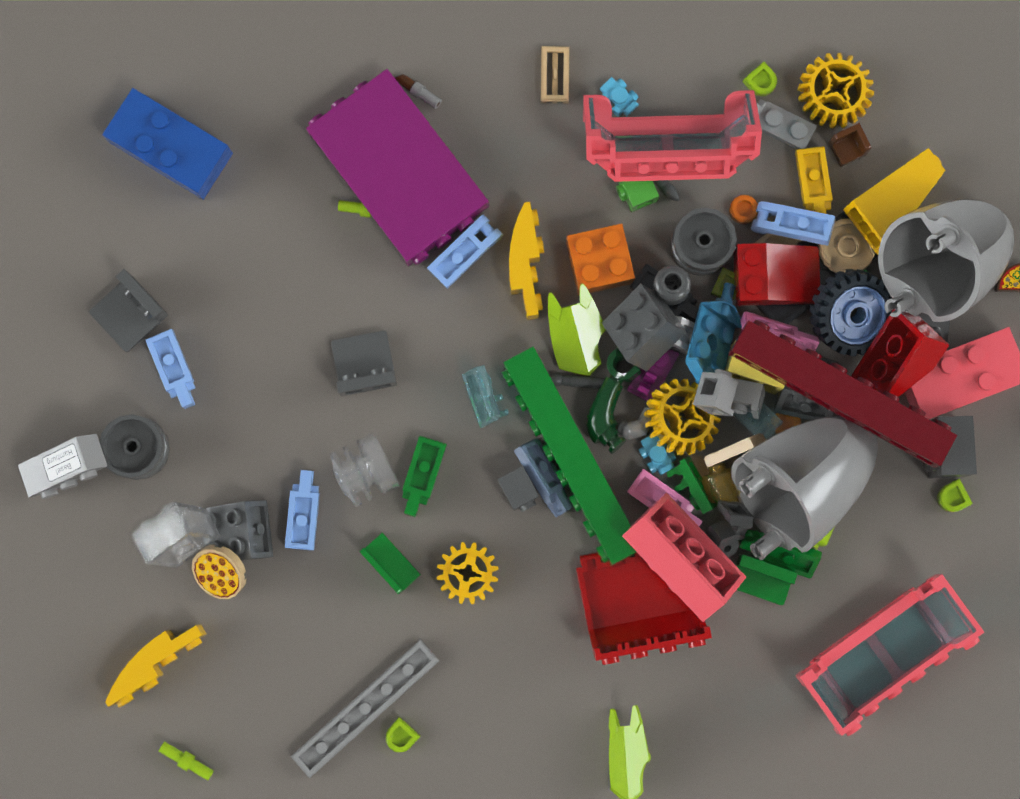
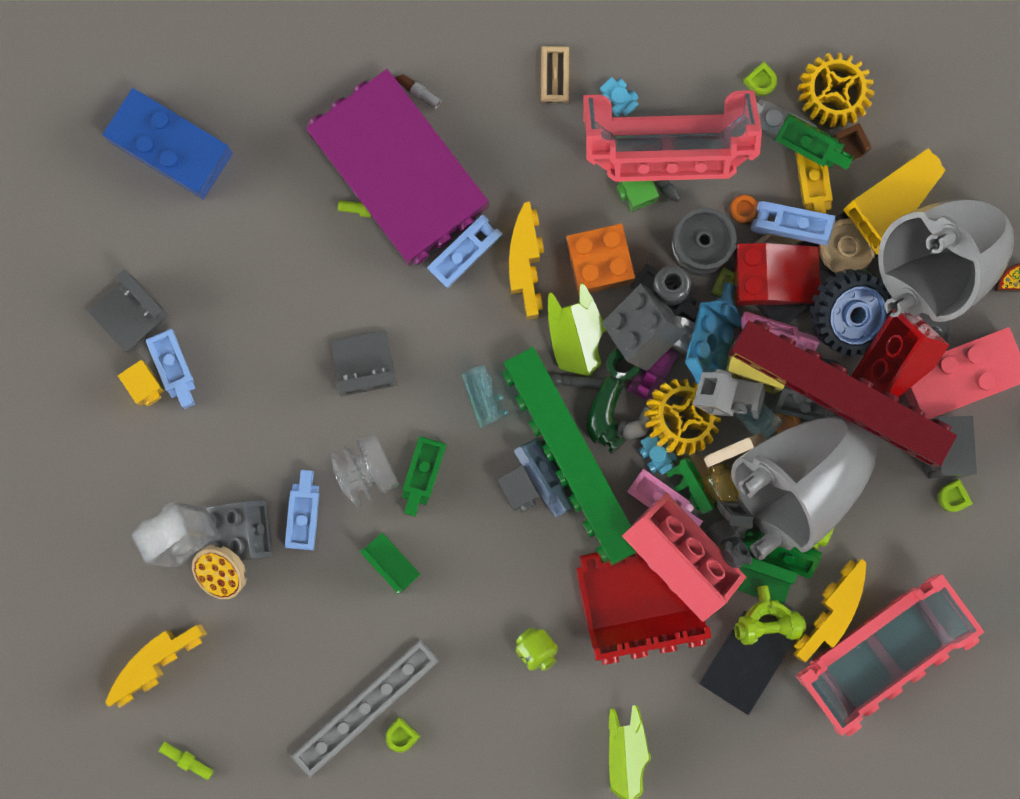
light grey brick [18,434,107,499] -> none
dark grey wheel [100,414,170,480] -> none
yellow gear [437,542,499,604] -> none
none -> yellow brick [117,360,166,407]
none -> lime head [516,627,558,672]
none -> black tile [698,611,794,715]
none -> dark grey plate [723,538,752,568]
none -> lime piece [734,585,806,645]
none -> green hinge [774,113,854,170]
none -> yellow slope [793,559,866,663]

